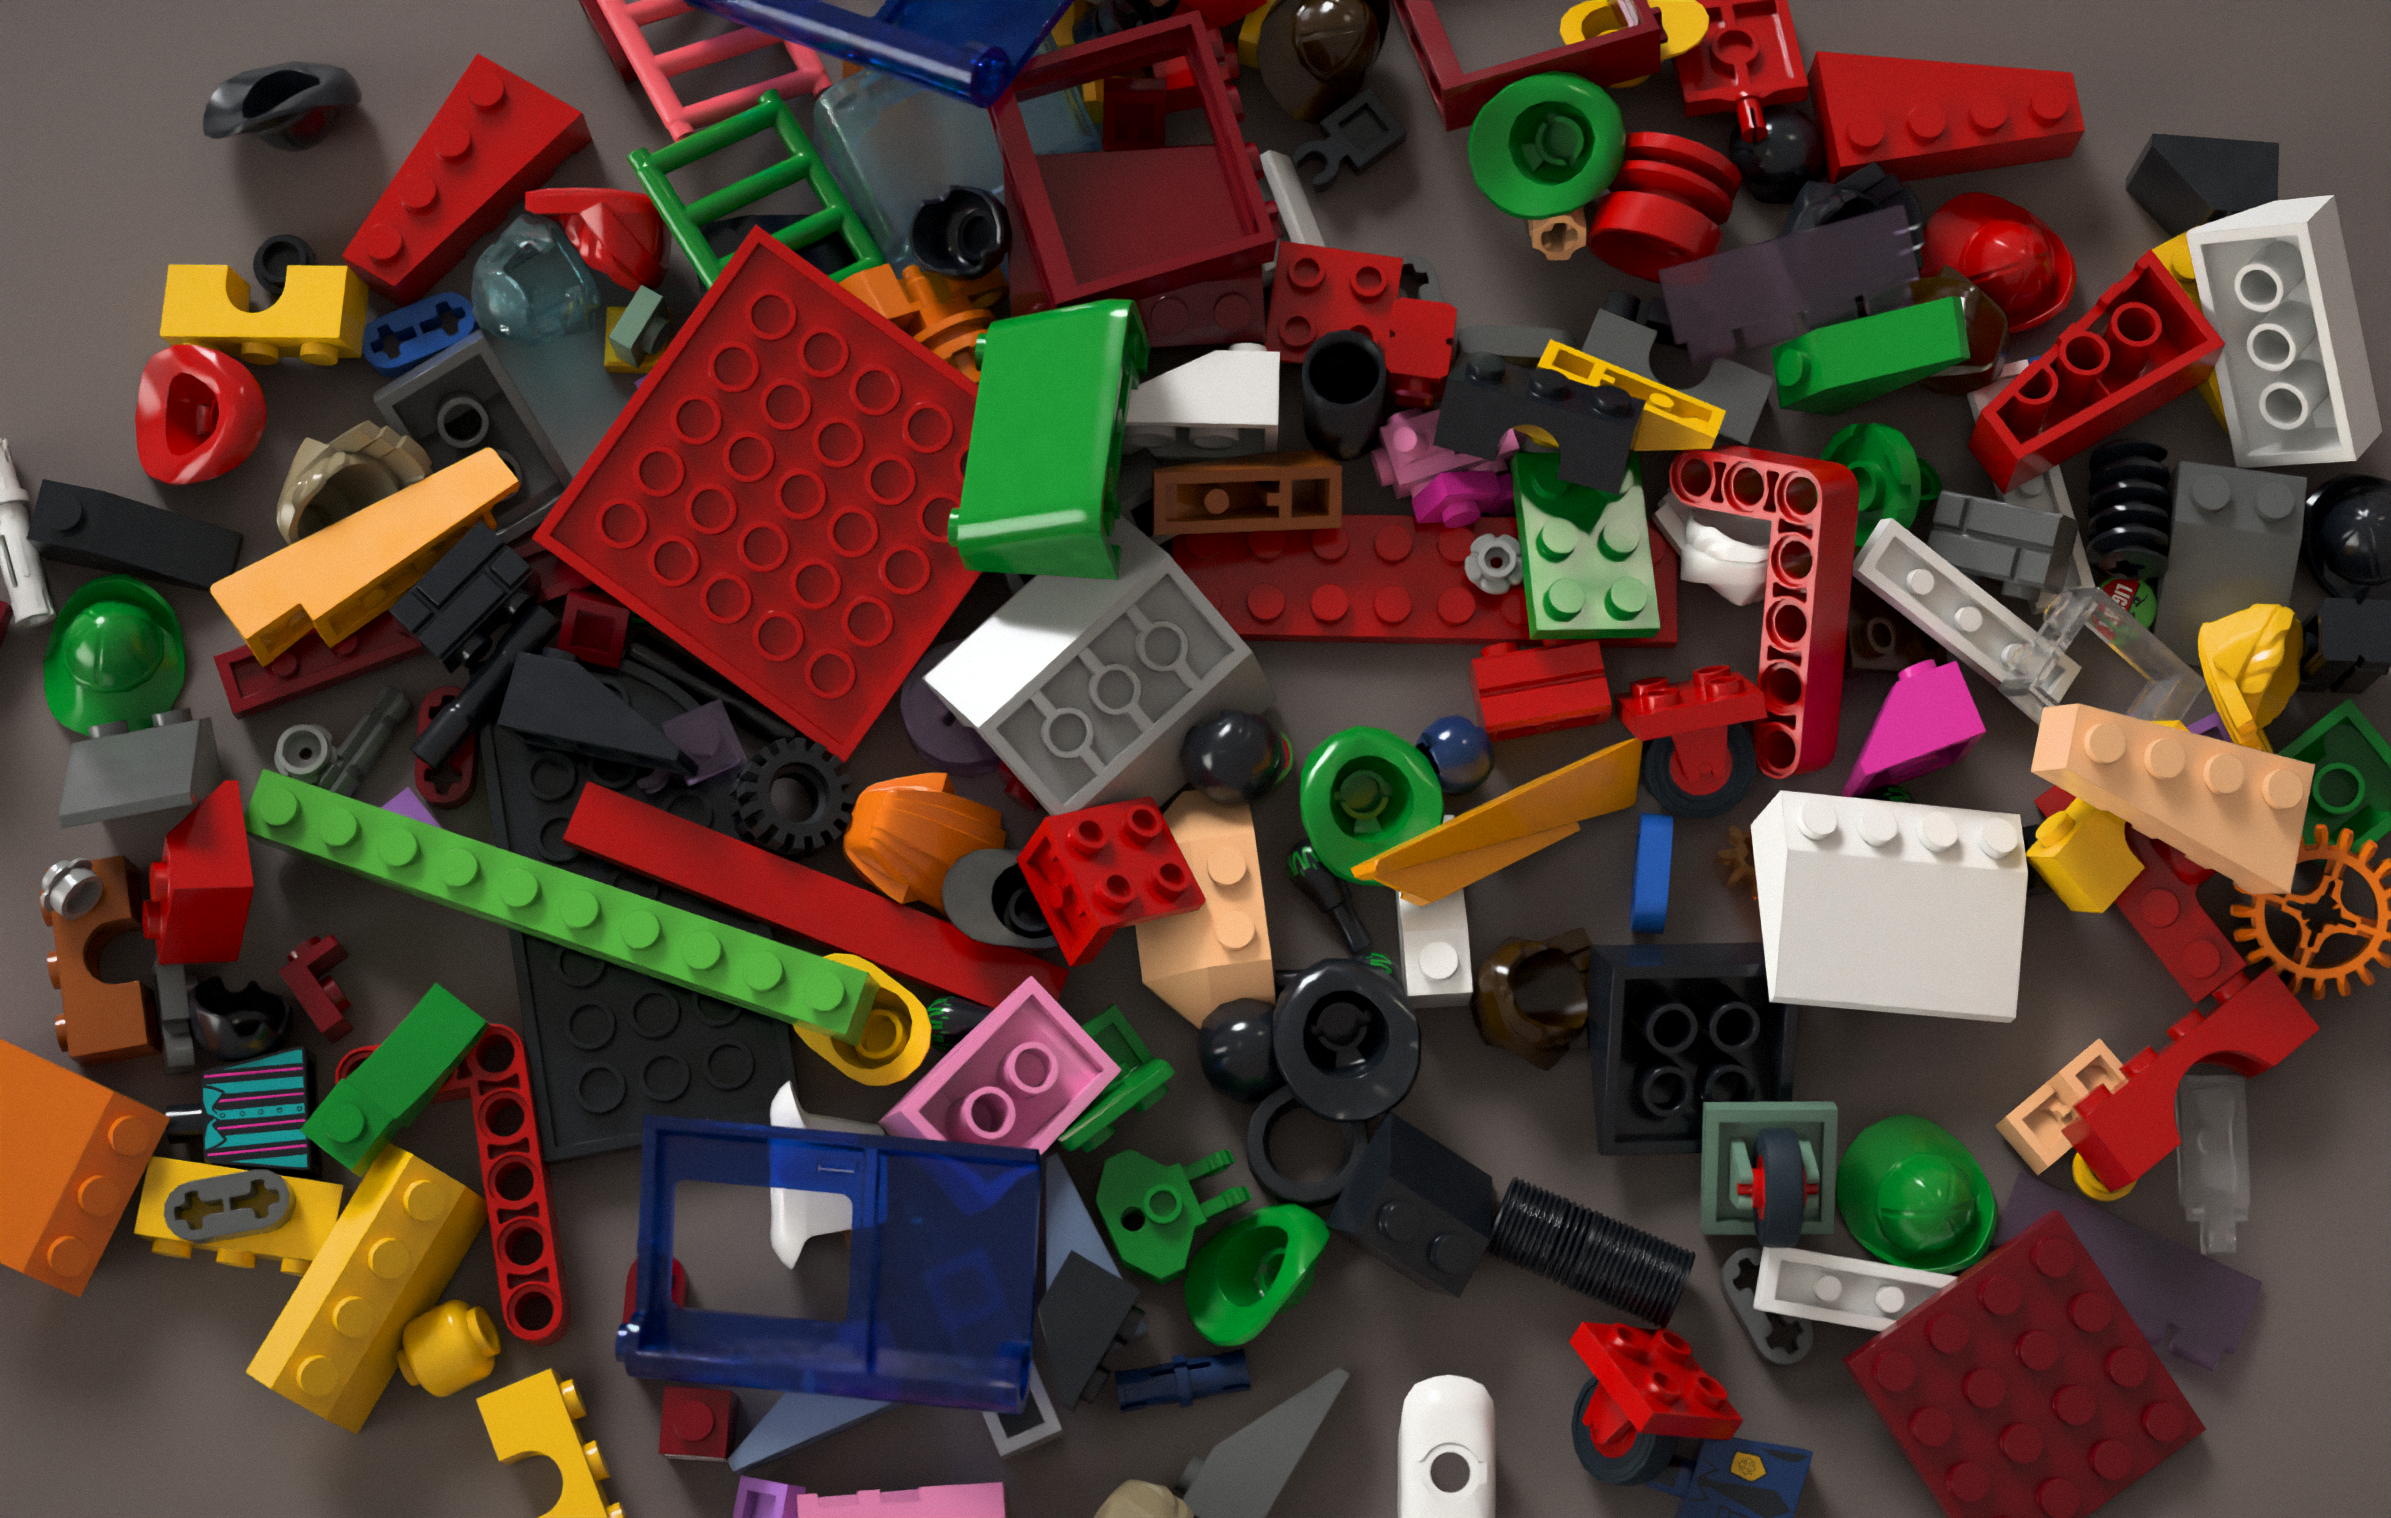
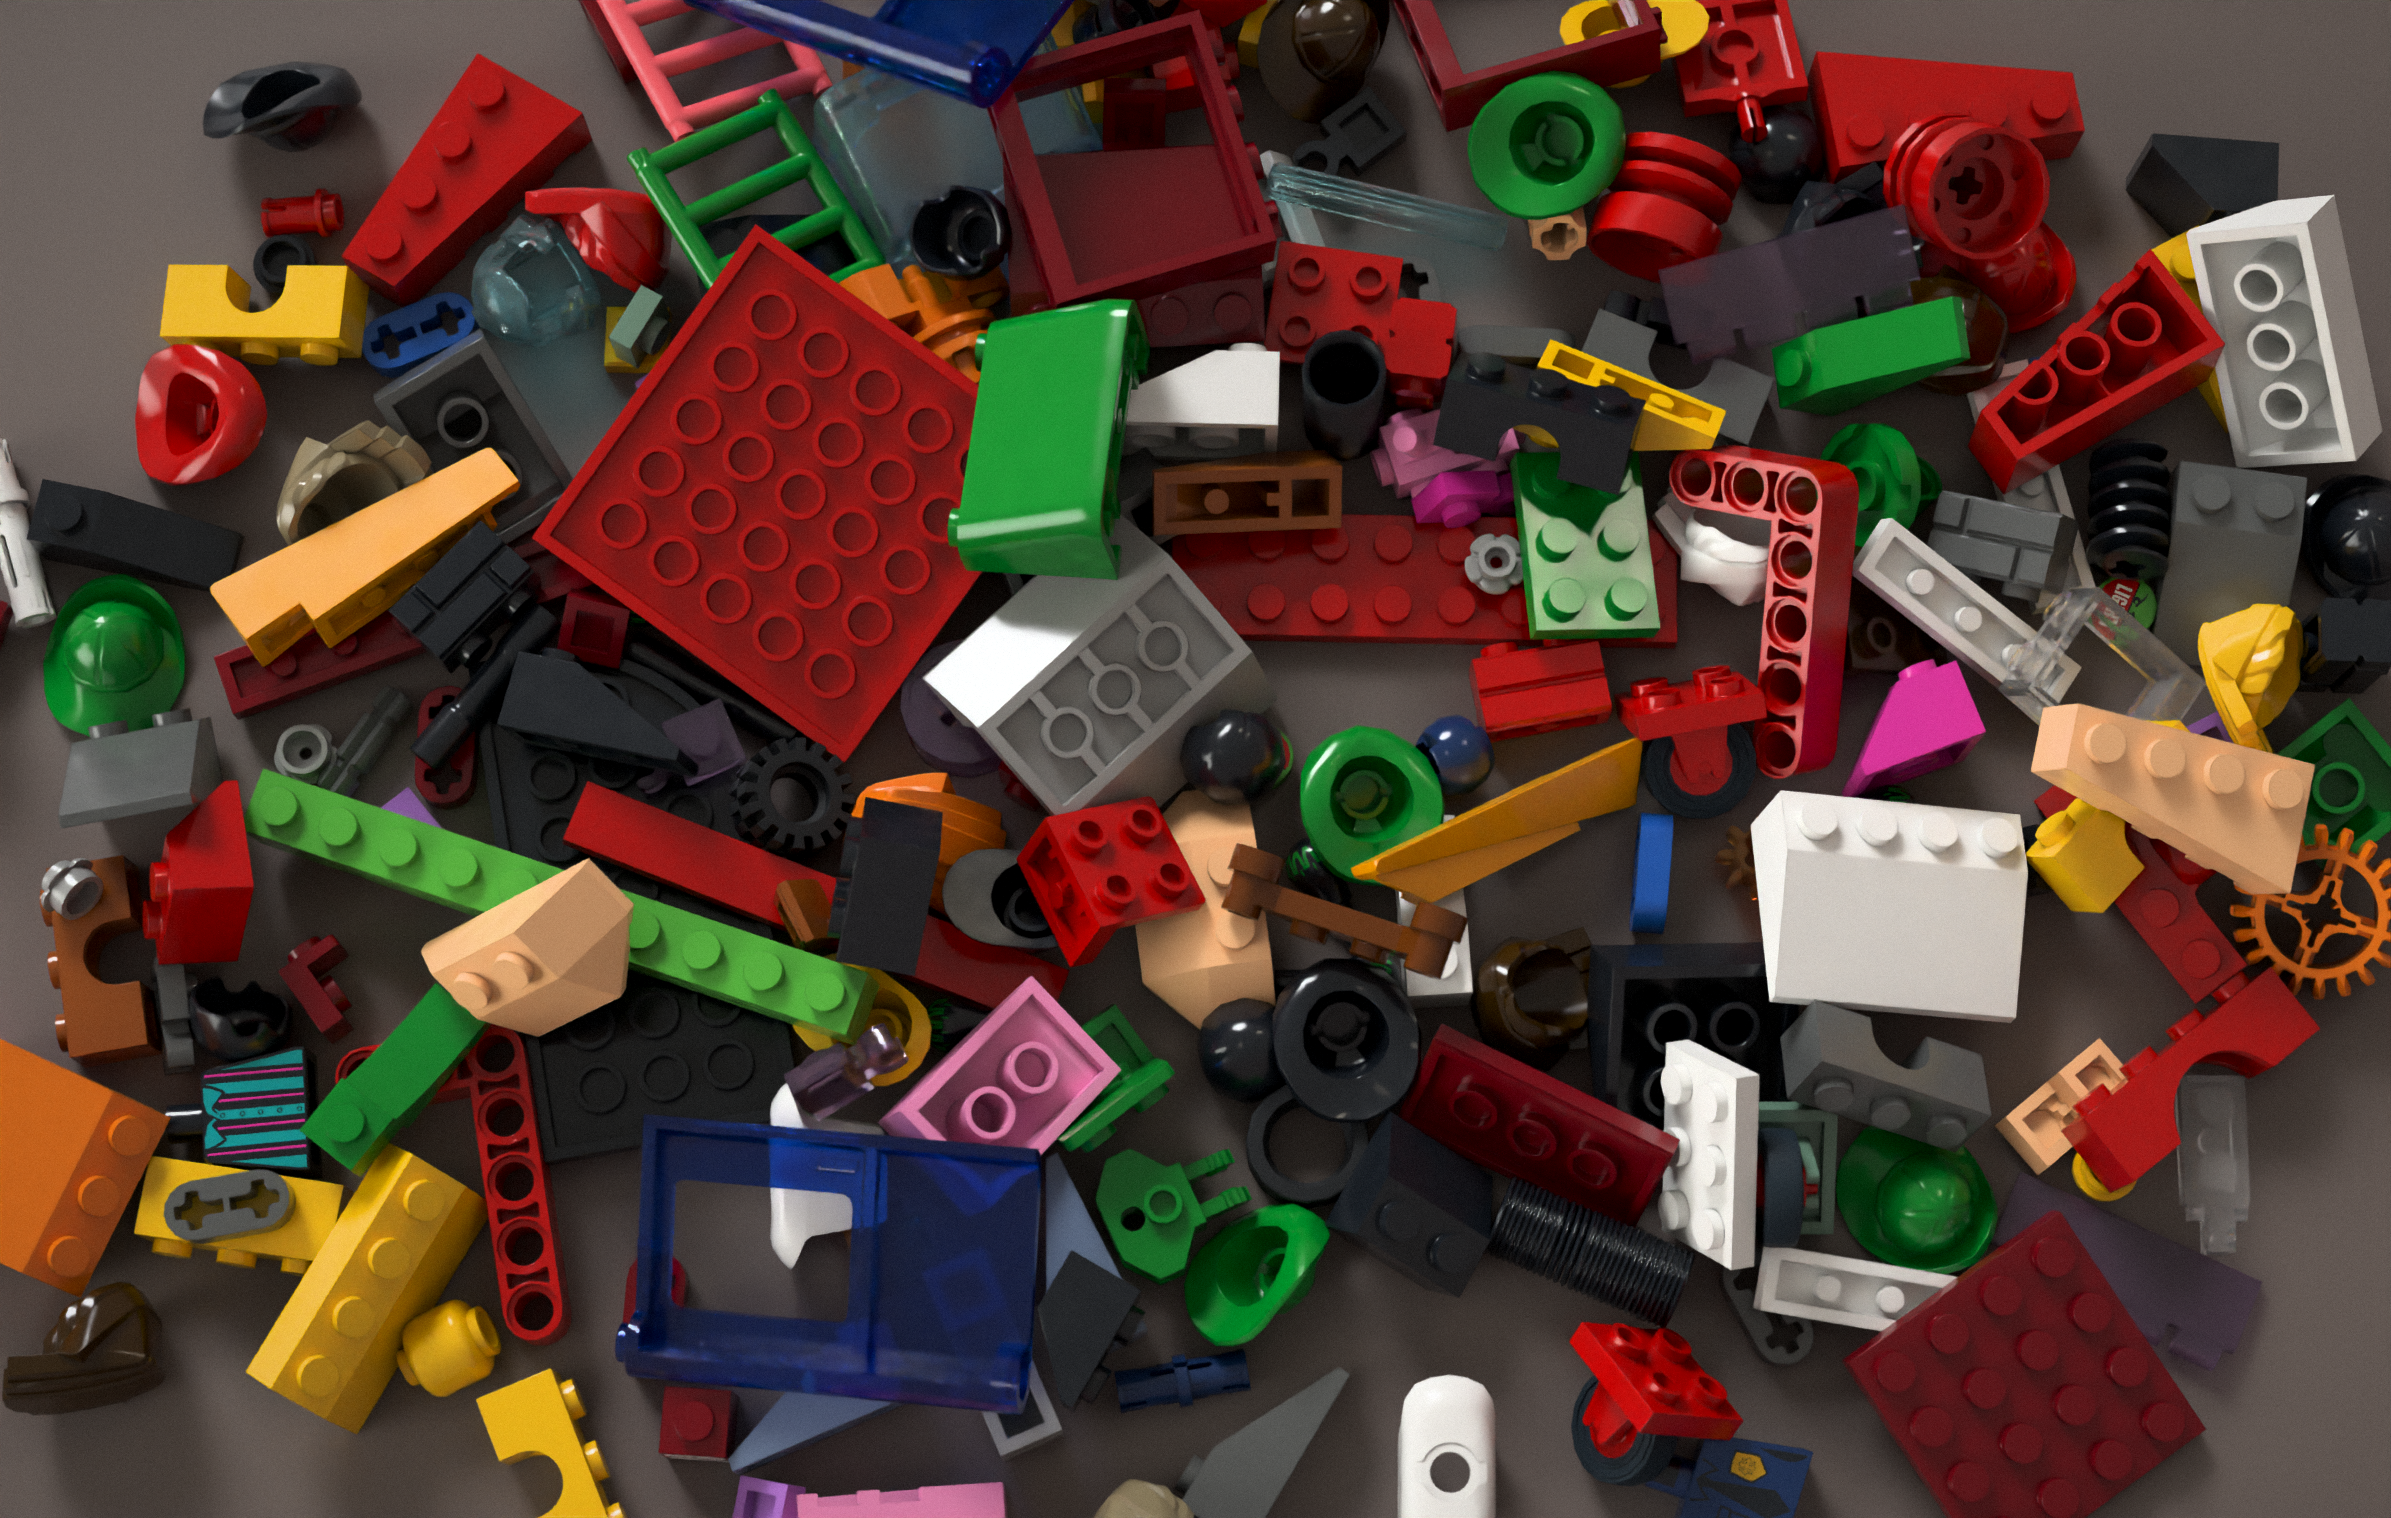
none -> dark brown hair [2,1282,166,1416]
none -> red pin [261,188,344,238]
none -> light nougat wedge [420,858,634,1037]
none -> dark orange slope [773,879,838,953]
none -> plate [783,1023,909,1121]
none -> black brick [827,797,943,976]
none -> reddish brown plate [1221,843,1468,980]
none -> clear light blue axle [1266,162,1507,251]
none -> dark red tile [1398,1023,1680,1229]
none -> white plate [1658,1039,1760,1270]
none -> dark grey arch [1780,1000,1992,1153]
none -> red wheel [1883,113,2050,260]

